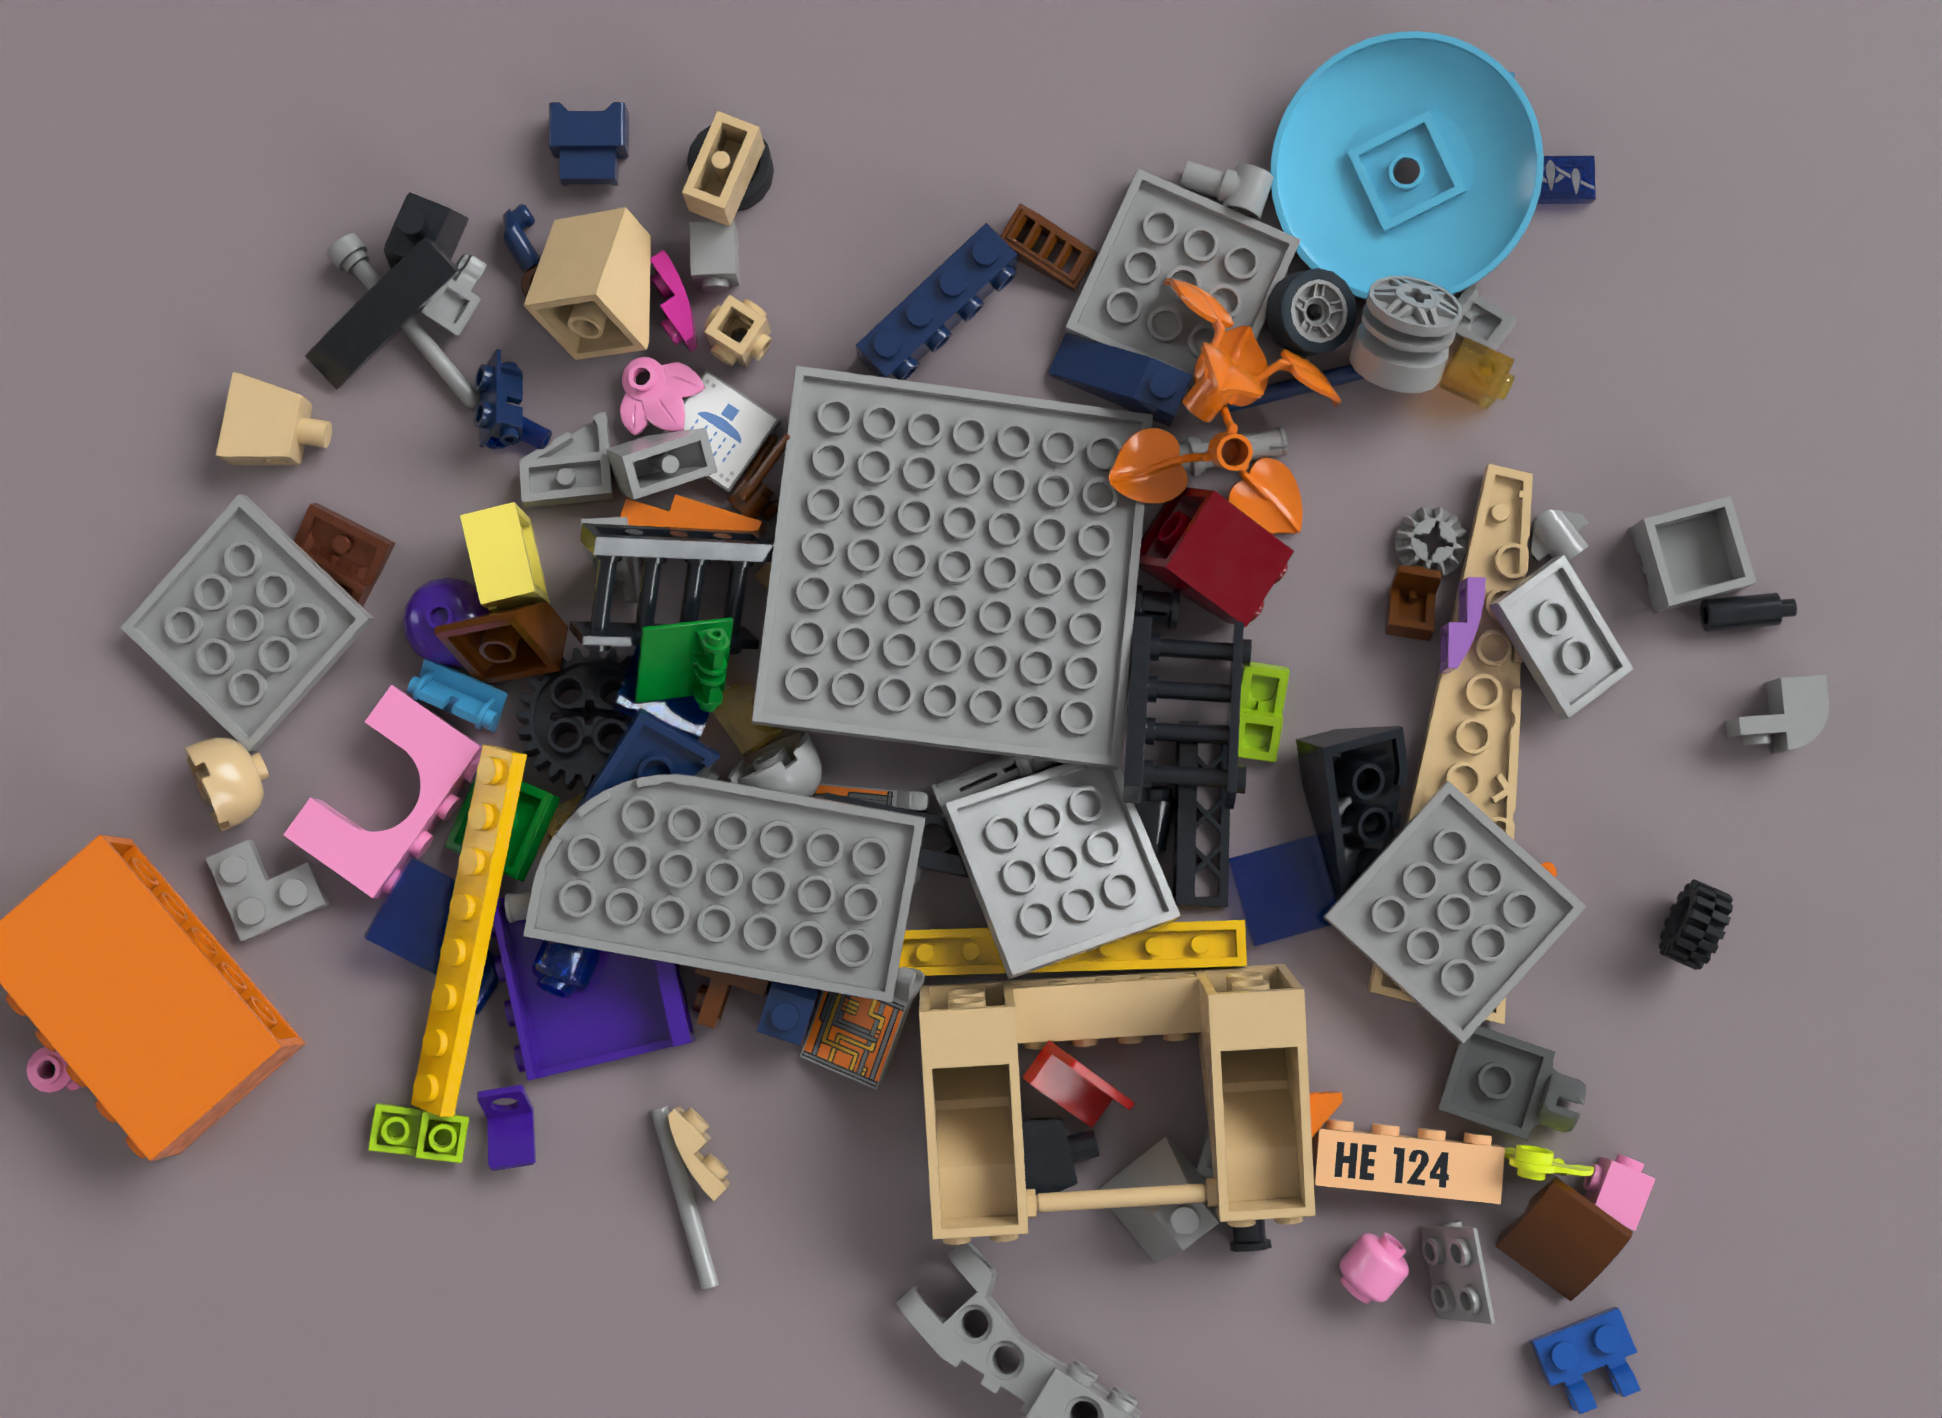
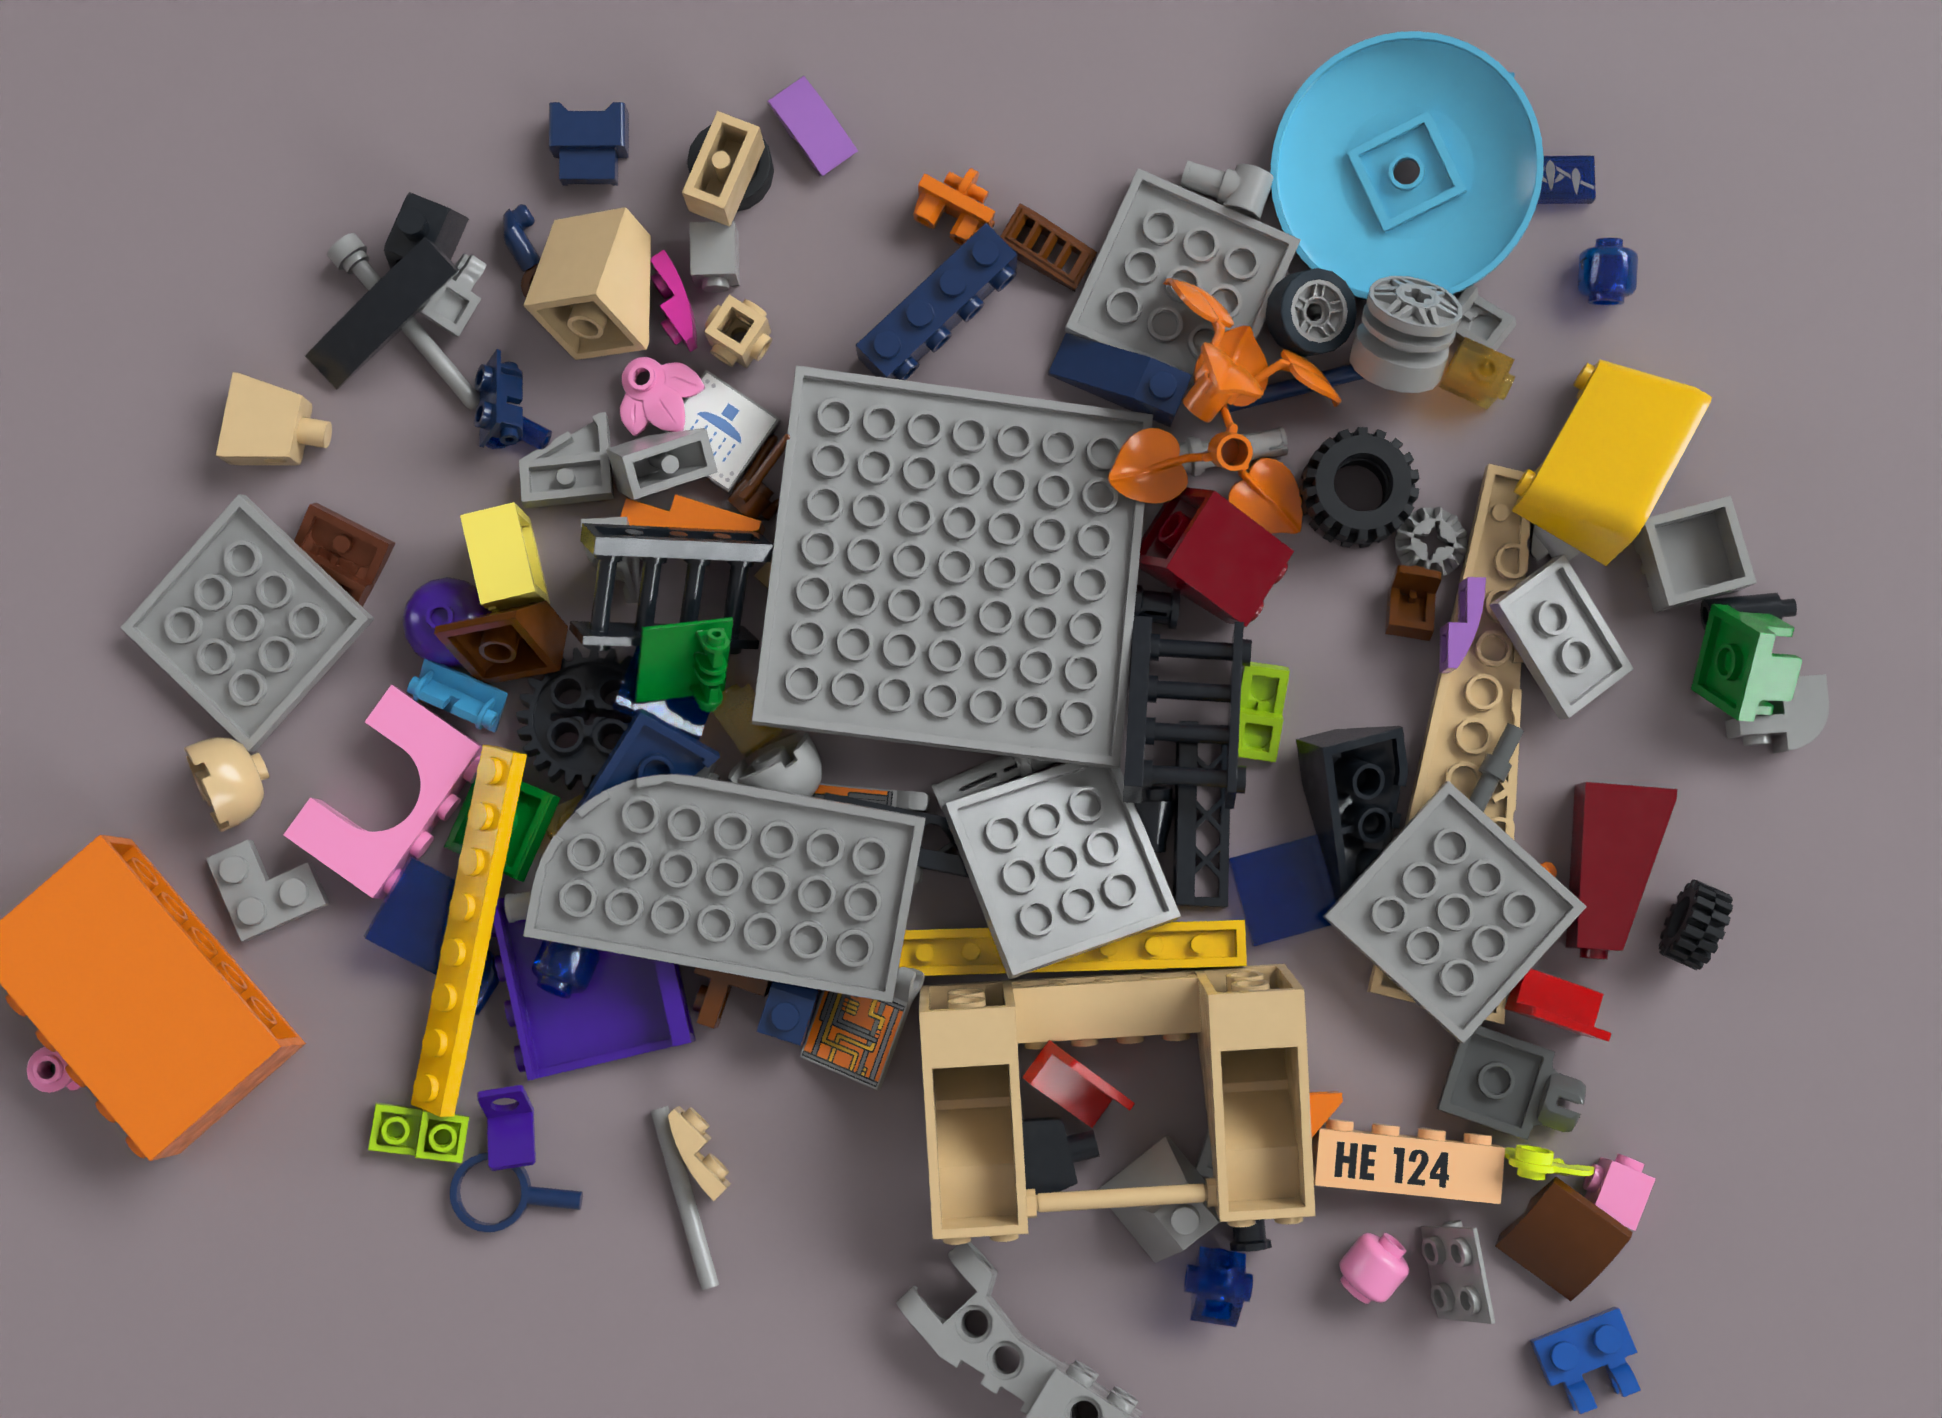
none -> dark blue piece [450,1152,583,1232]
none -> medium lavender slope [767,76,858,176]
none -> orange hips [913,168,995,246]
none -> clear blue brick [1184,1246,1253,1327]
none -> black tyre [1299,427,1420,548]
none -> dark grey bar [1469,723,1524,812]
none -> red panel [1504,969,1611,1042]
none -> yellow windscreen [1512,359,1712,566]
none -> dark red slope [1566,782,1677,960]
none -> clear blue head [1578,238,1638,306]
none -> green panel [1691,604,1802,722]

